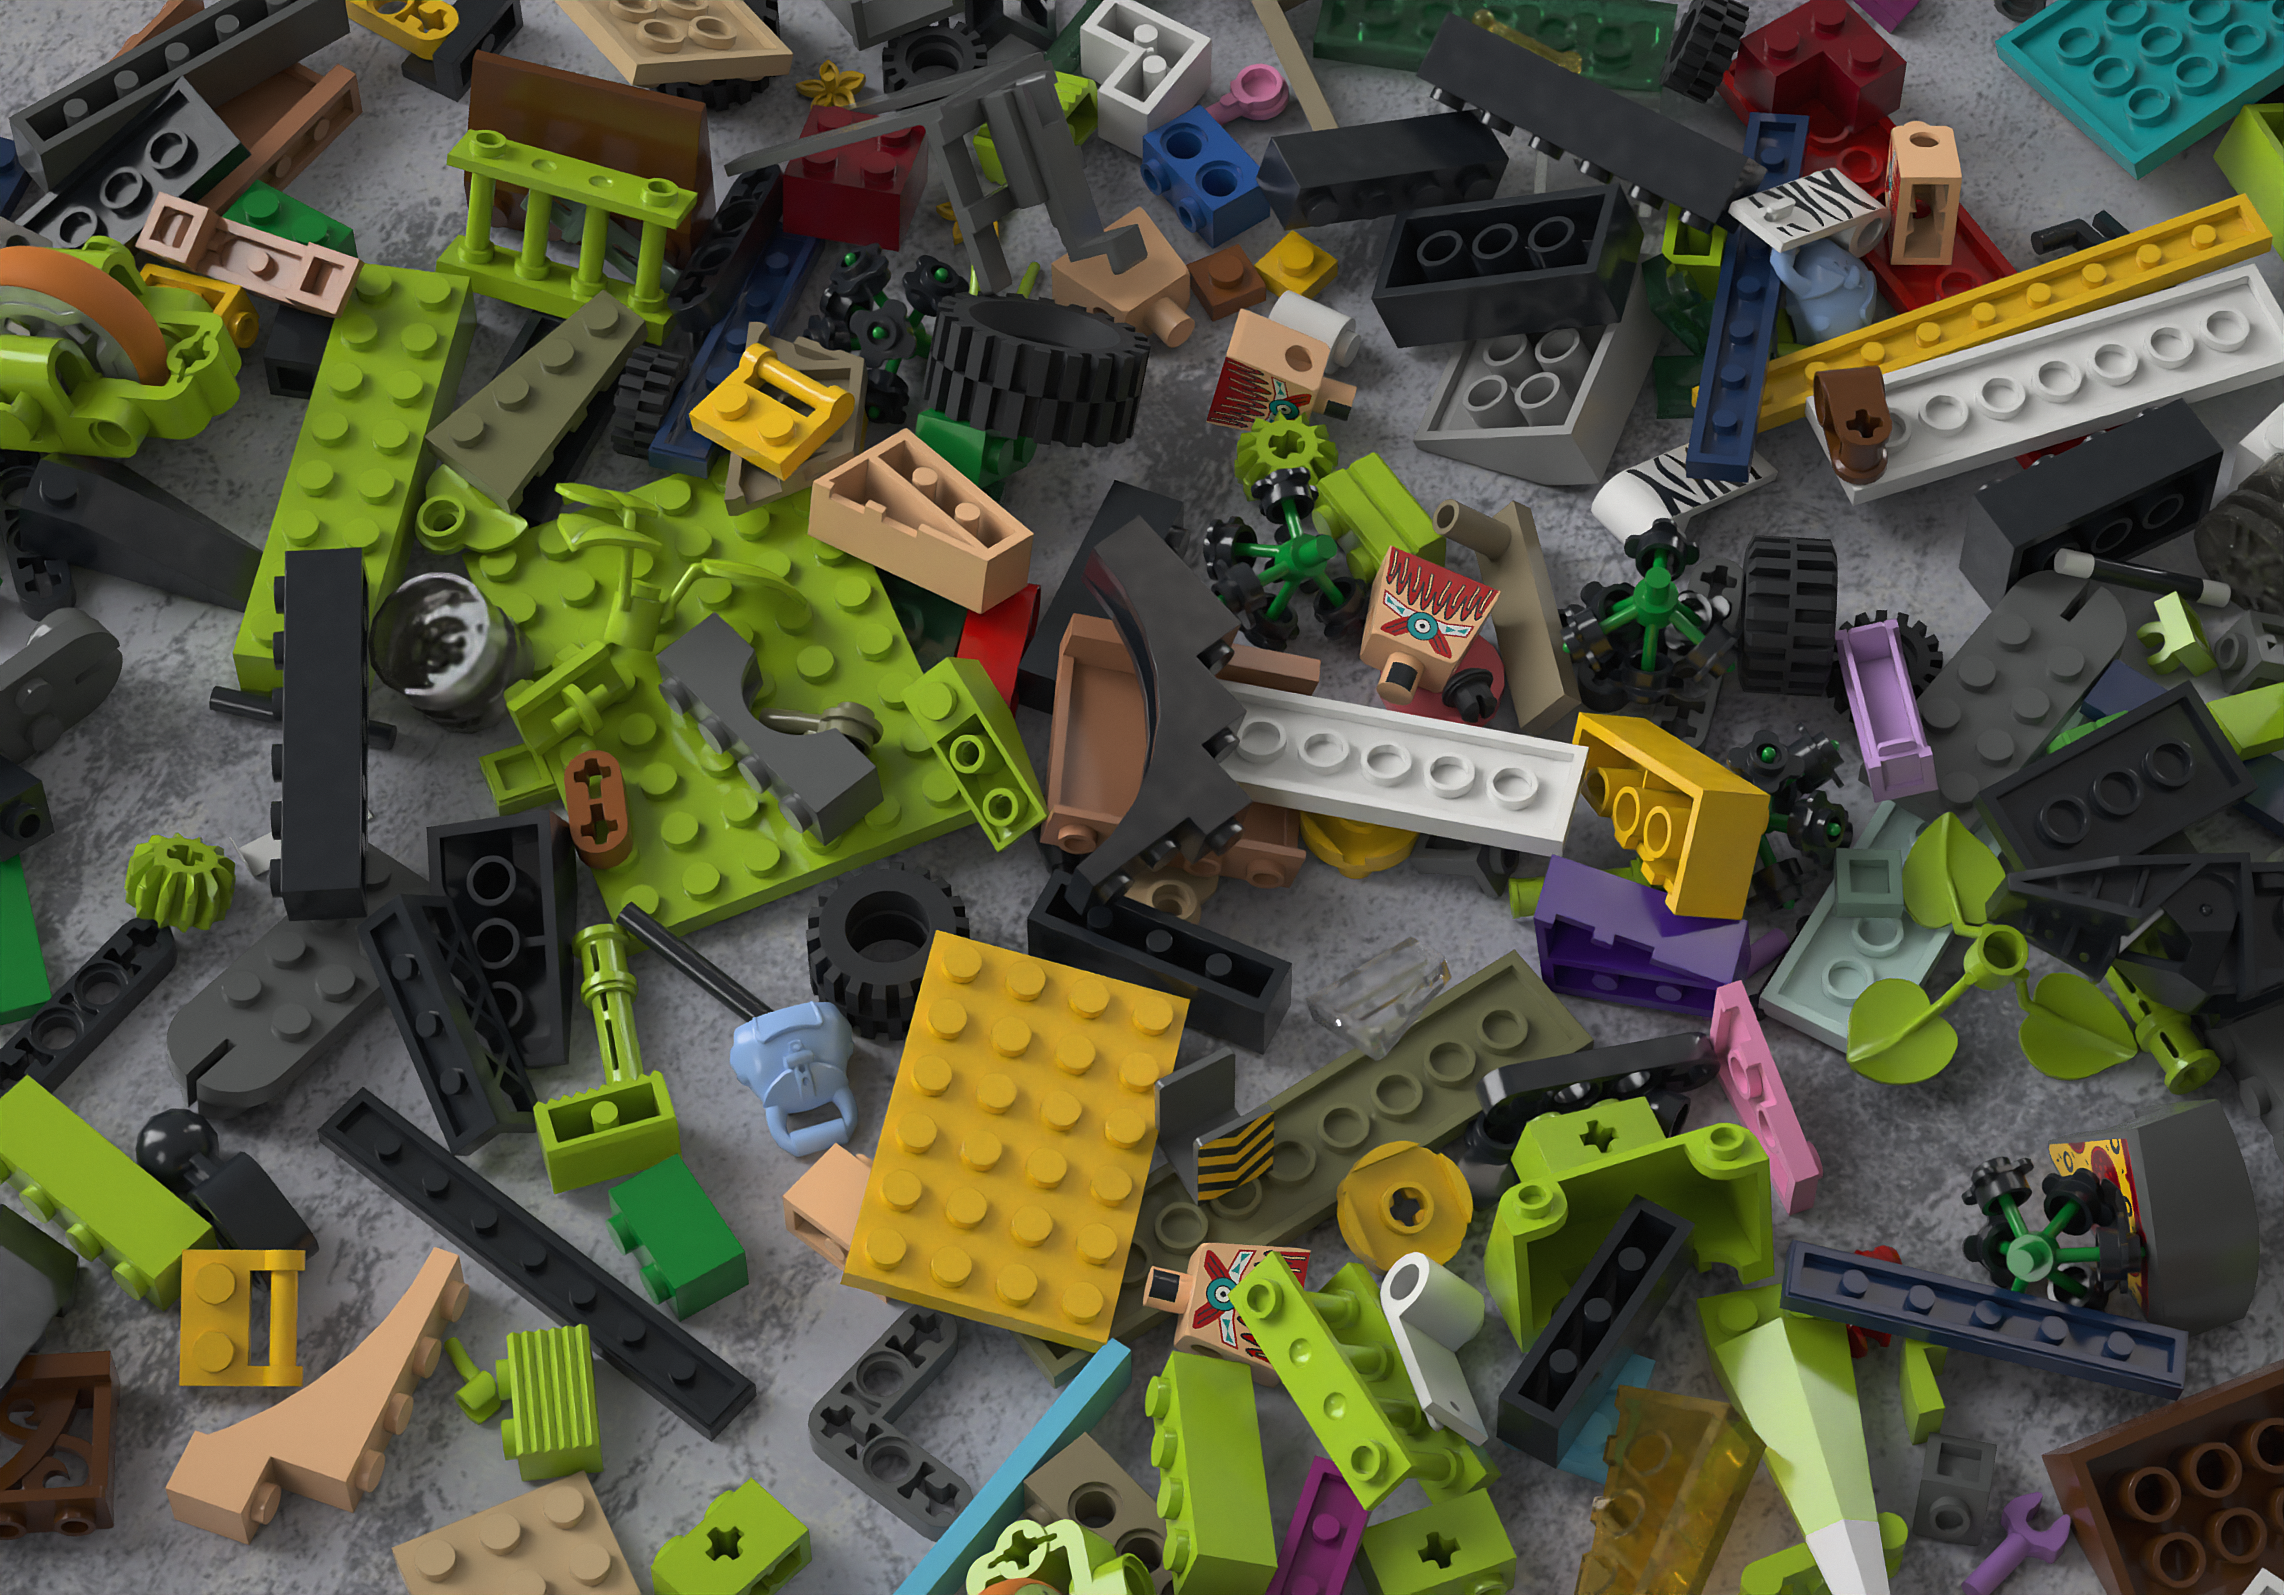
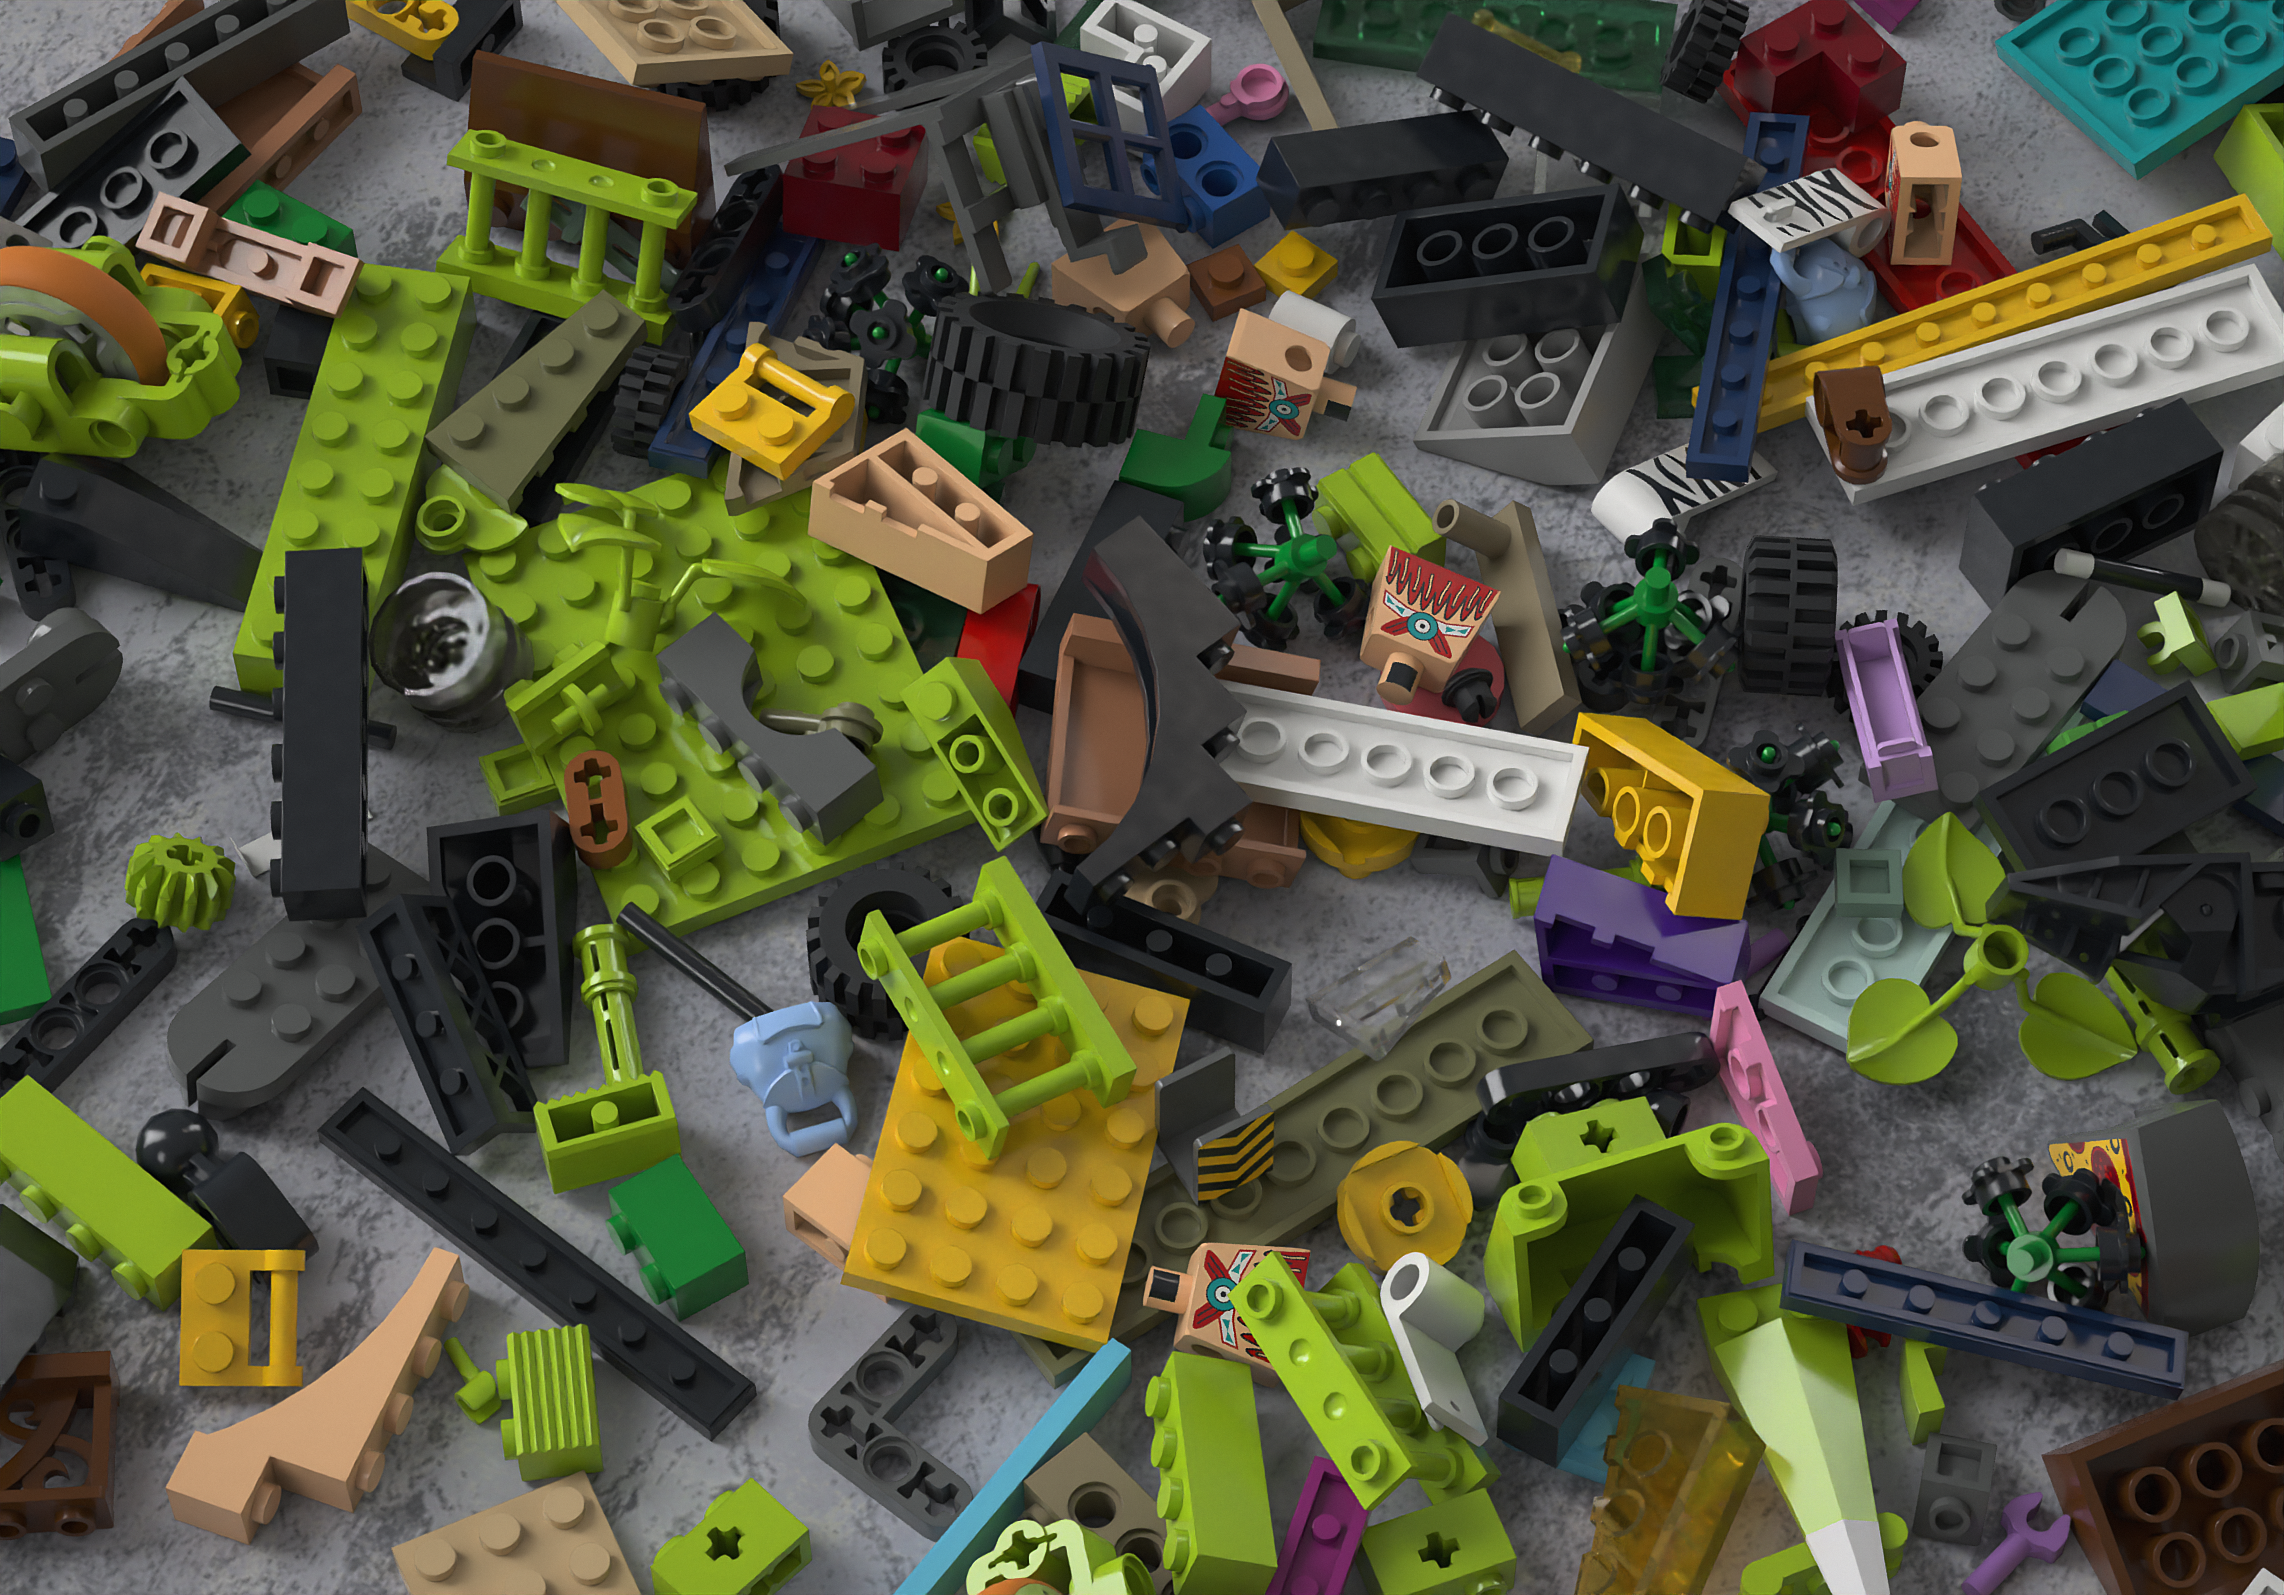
lime gear [1234,409,1339,508] -> none
none -> lime tile [634,794,726,883]
none -> lime fence [857,855,1137,1160]
none -> dark blue window [1030,41,1189,233]
none -> green brick [1119,393,1234,523]

